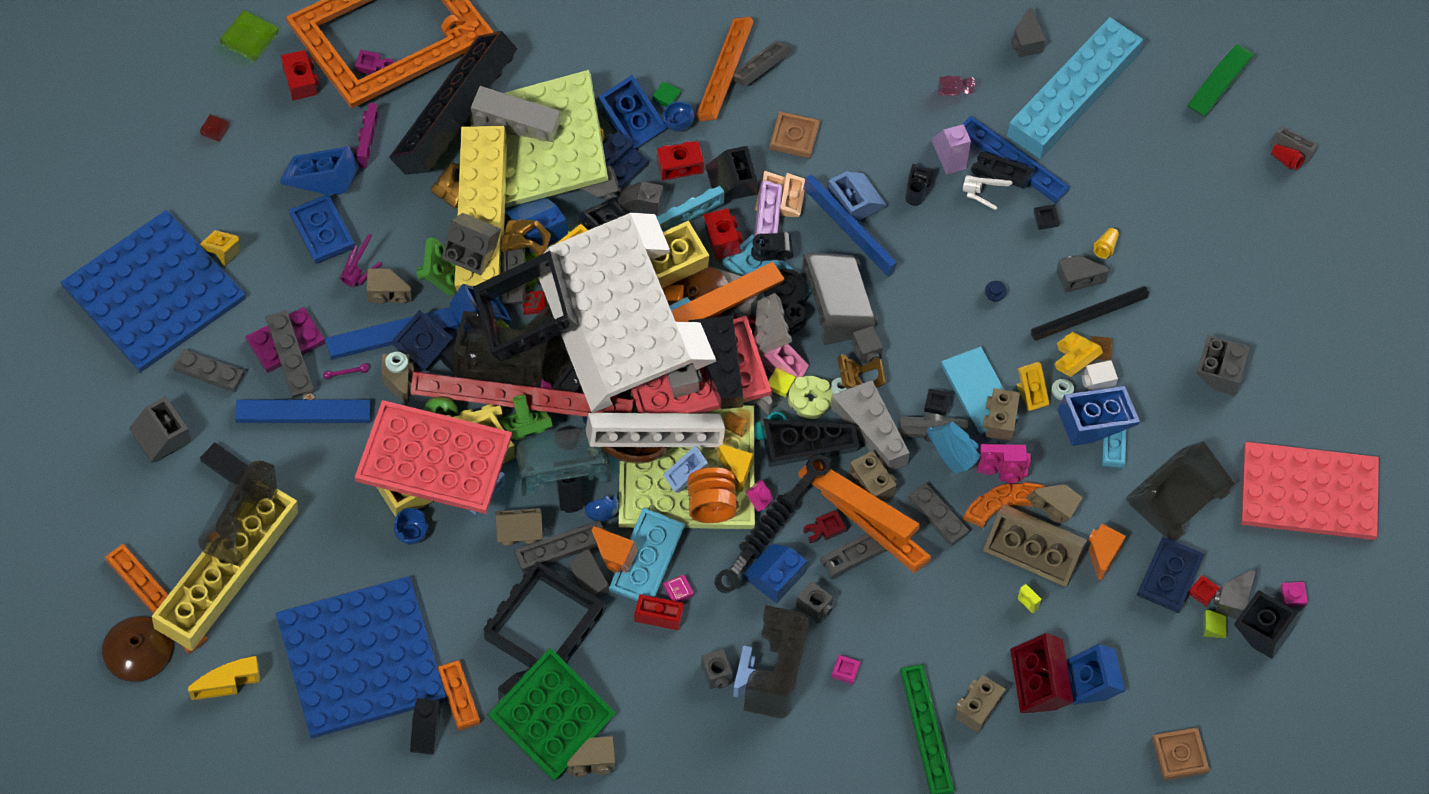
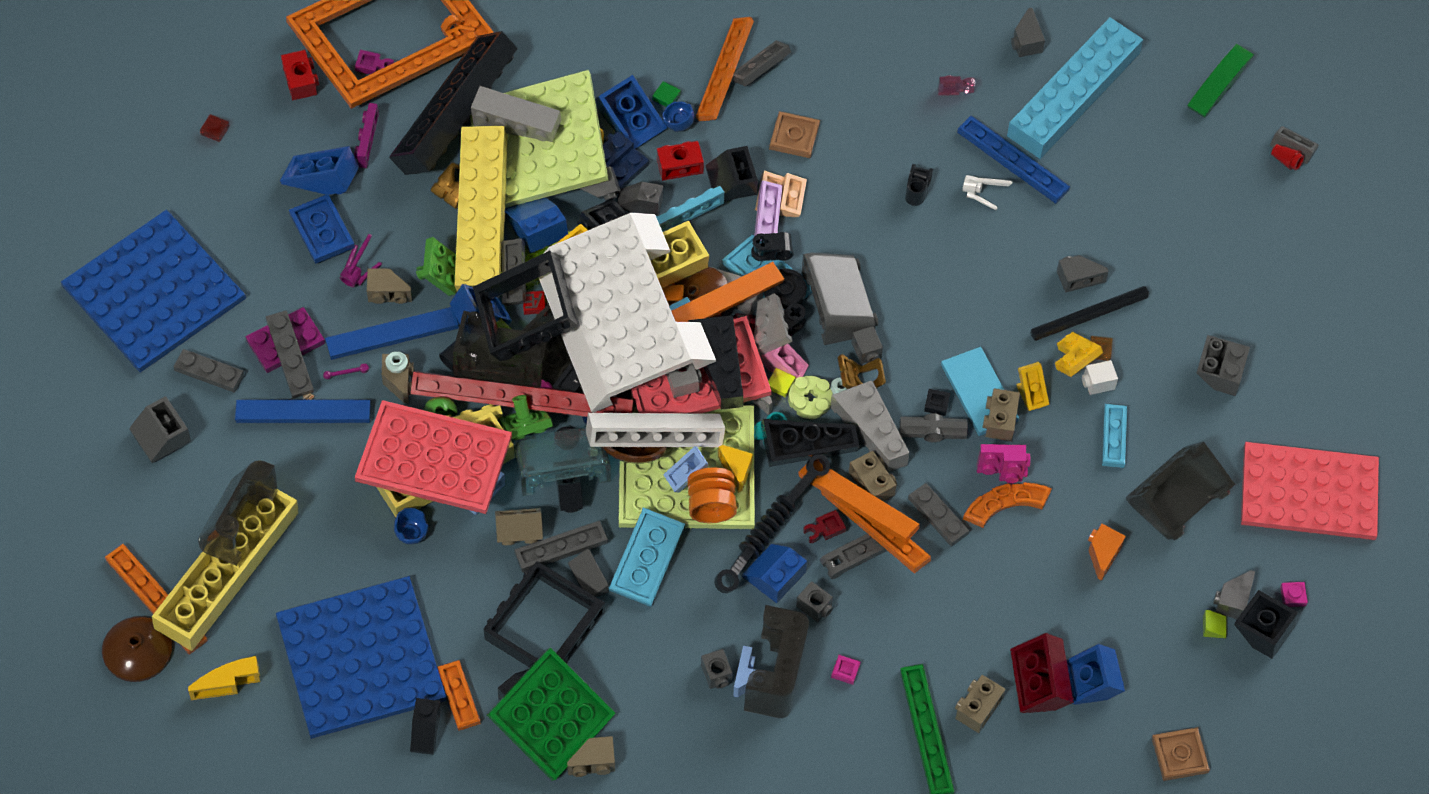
yellow slope [200,230,240,266] -> none
black tile [200,442,267,494] -> none
clear neon green plate [220,10,279,61] -> none
dark blue plate [391,310,453,372] -> none
dark grey slope [442,213,501,275] -> none
pearl gold piece [500,219,551,256] -> none
blue hair [585,493,619,522] -> none
orange slope [592,526,638,573] -> none
red slope [634,594,684,630] -> none
dark pink tile [663,575,694,602] -> none
red brick [703,208,743,260] -> none
clear orange tile [724,410,748,437] -> none
dark pink plate [746,480,773,512] -> none
blue tile [803,174,896,277] -> none
medium blue slope [828,171,886,221] -> none
dark azure slope [926,421,981,474] -> none
lavender slope [931,124,971,175] -> none
black plate [971,152,1033,189] -> none
dark tan slope [983,504,1087,587] -> none
dark blue plate [985,281,1007,302] -> none
neon yellow tile [1018,584,1042,614] -> none
dark tan slope [1025,484,1083,524] -> none
black plate [1033,204,1060,230] -> none
light aqua plate [1052,379,1074,400] -> none
blue slope [1057,386,1140,446] -> none
yellow cone [1093,228,1119,259] -> none
dark blue plate [1137,536,1205,613] -> none
red tile [1188,575,1220,607] -> none

